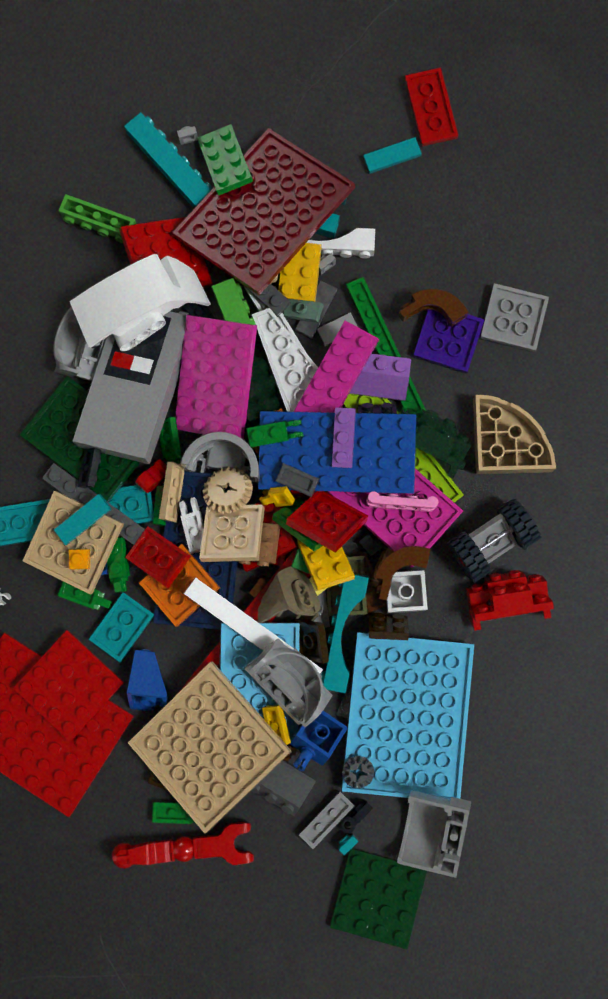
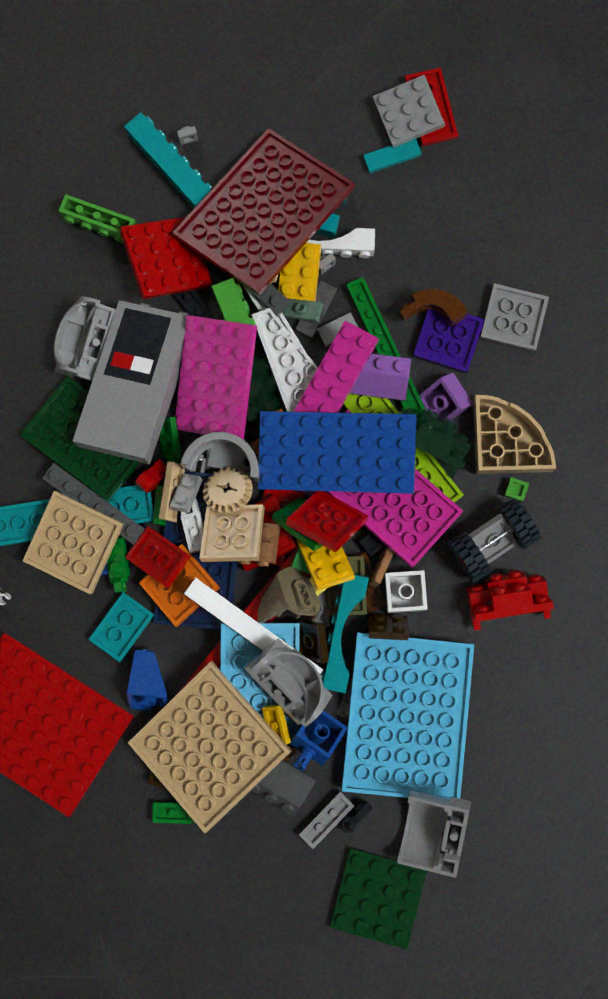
red plate [13,630,125,742] -> none
teal tile [54,494,112,545] -> none
green hinge [57,581,113,610] -> none
white beam [69,254,211,351] -> none
light orange plate [69,549,90,569] -> none
black plate [78,448,101,489] -> none
red piece [112,822,254,869] -> none
green plate [197,124,253,196] -> none
green hinge [247,420,303,448] -> none
reddish brown tile [249,578,267,598] -> none
yellow plate [259,486,295,507] -> none
dark grey tile [276,463,320,497] -> none
medium lavender plate [332,408,356,468] -> none
teal plate [338,834,359,855] -> none
dark grey gear [342,756,374,789] -> none
black plate [358,403,397,414] -> none
bright pink plate [366,491,439,512] -> none
reddish brown arch [375,546,431,600] -> none
none -> light grey plate [170,473,202,513]
none -> light grey plate [373,75,445,148]
none -> medium lavender slope [419,373,474,429]
none -> bright green plate [504,477,529,502]

